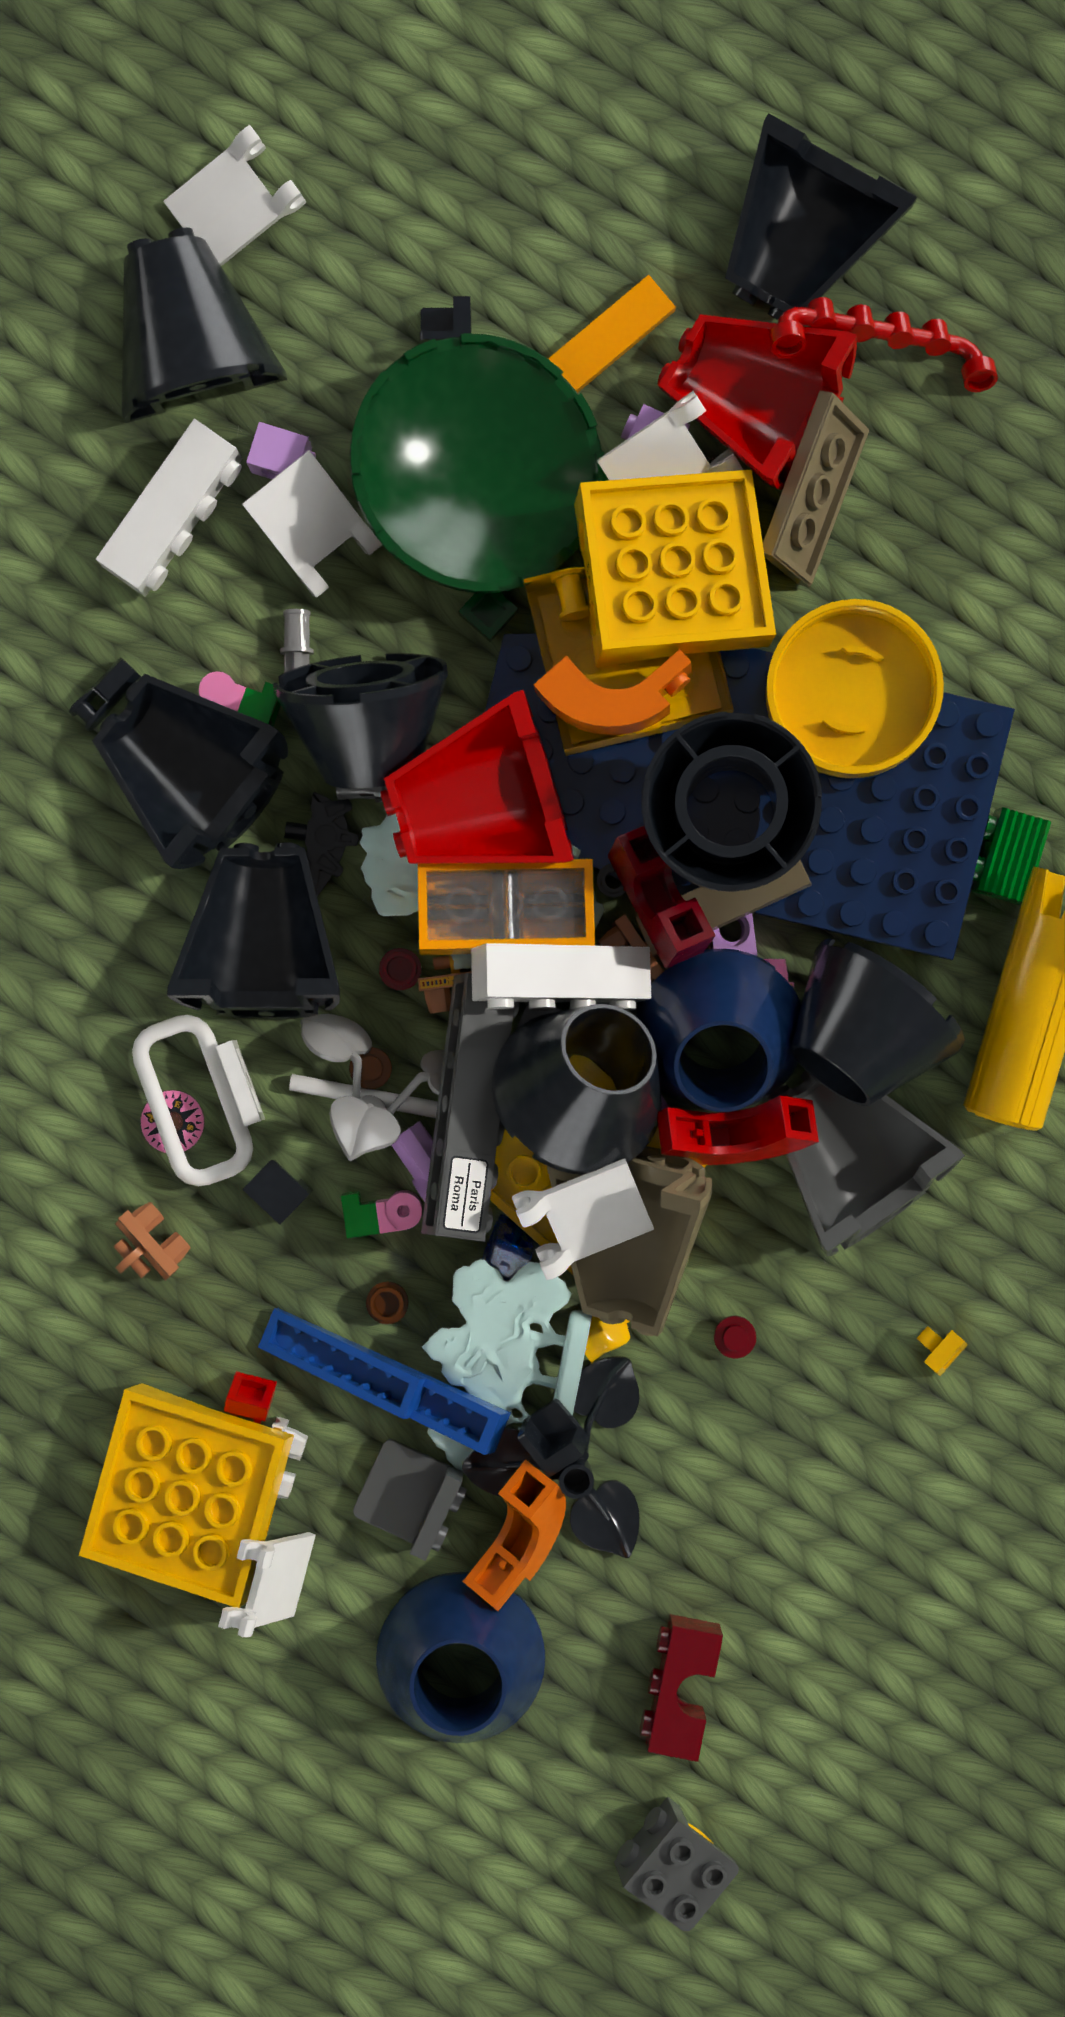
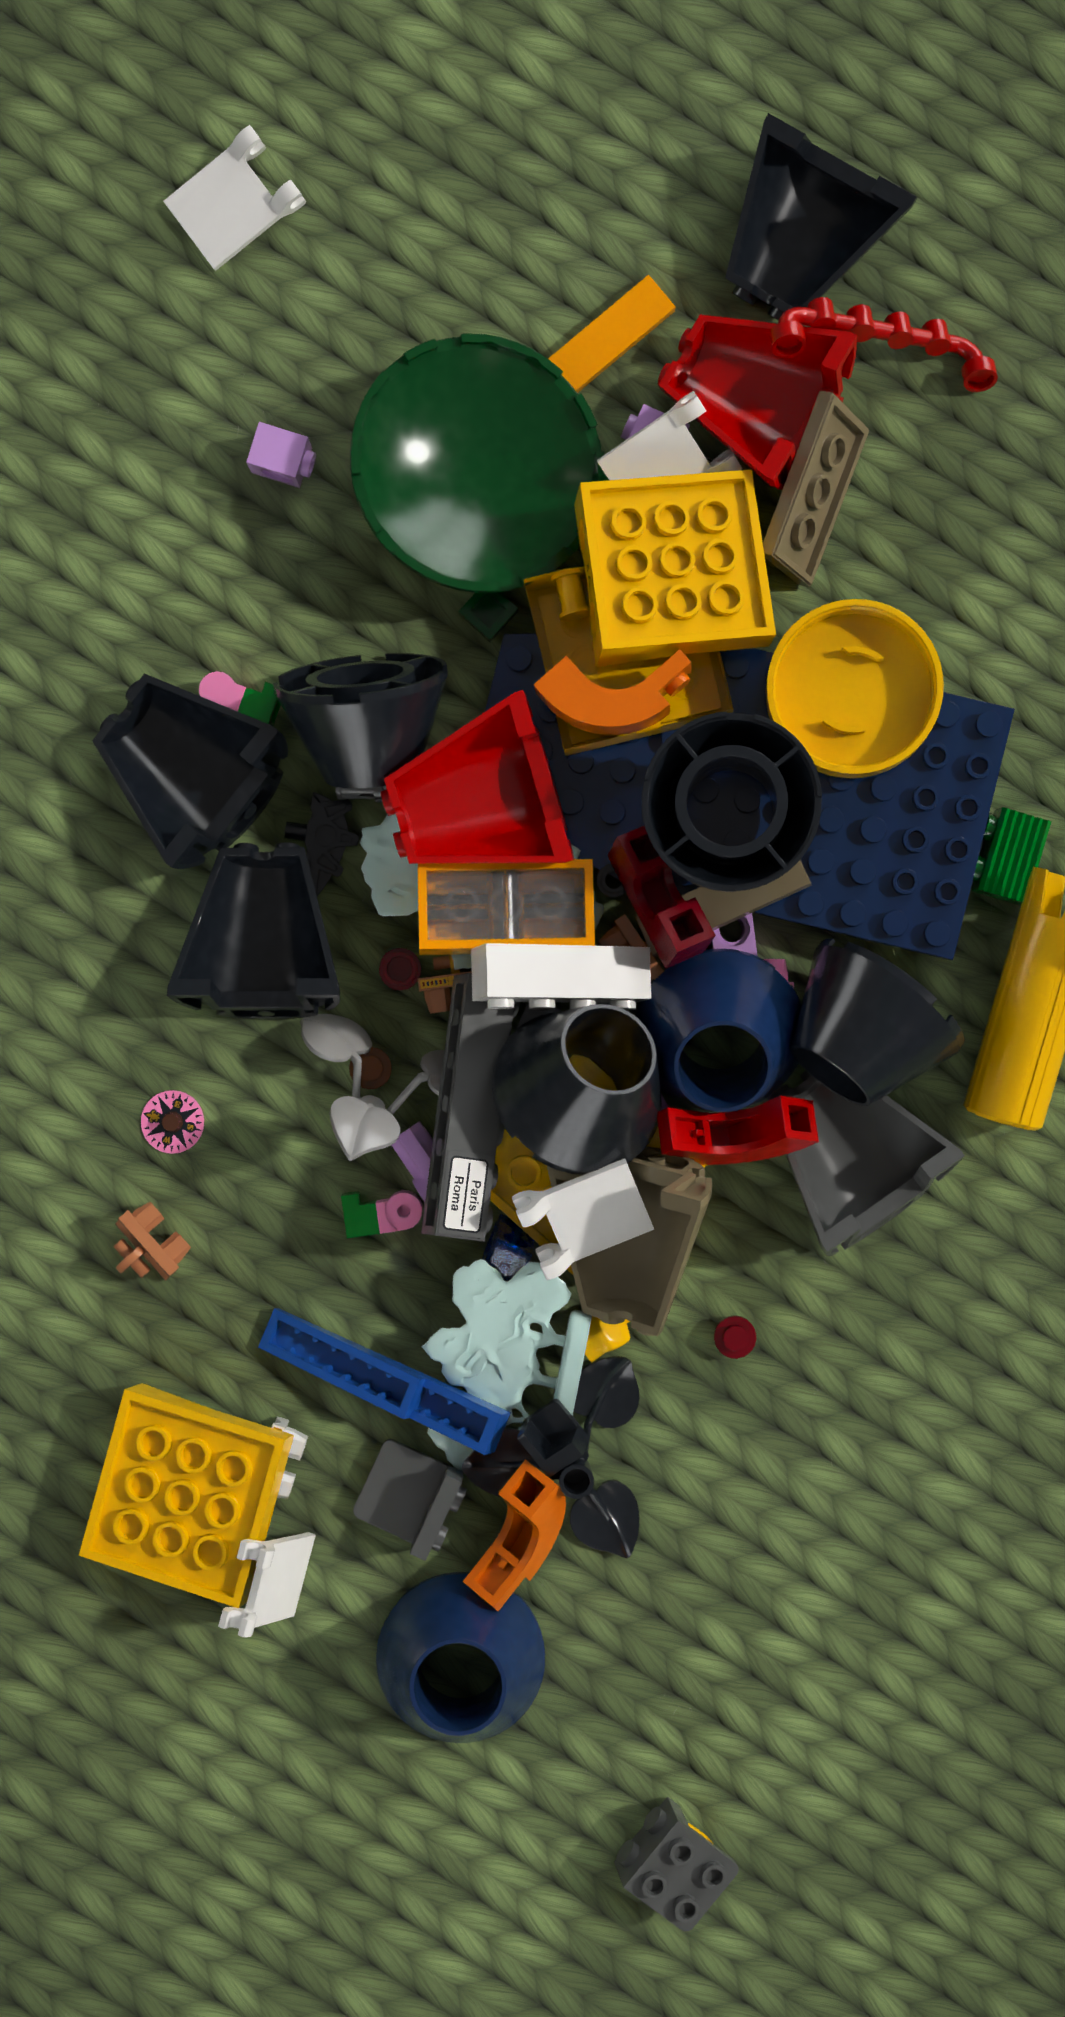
black bar [69,657,142,731] -> none
white brick [96,418,242,597] -> none
black cone [122,227,288,423] -> none
white bar [132,1015,265,1187] -> none
red tile [224,1371,277,1424] -> none
white flag [242,450,382,598] -> none
black panel [242,1160,313,1225] -> none
light grey axle [280,609,314,673] -> none
white bar [289,1074,438,1118] -> none
reddish brown plate [366,1281,409,1324] -> none
black panel [419,296,472,344] -> none
dark red arch [640,1614,723,1762] -> none
yellow tile [916,1326,968,1376] -> none

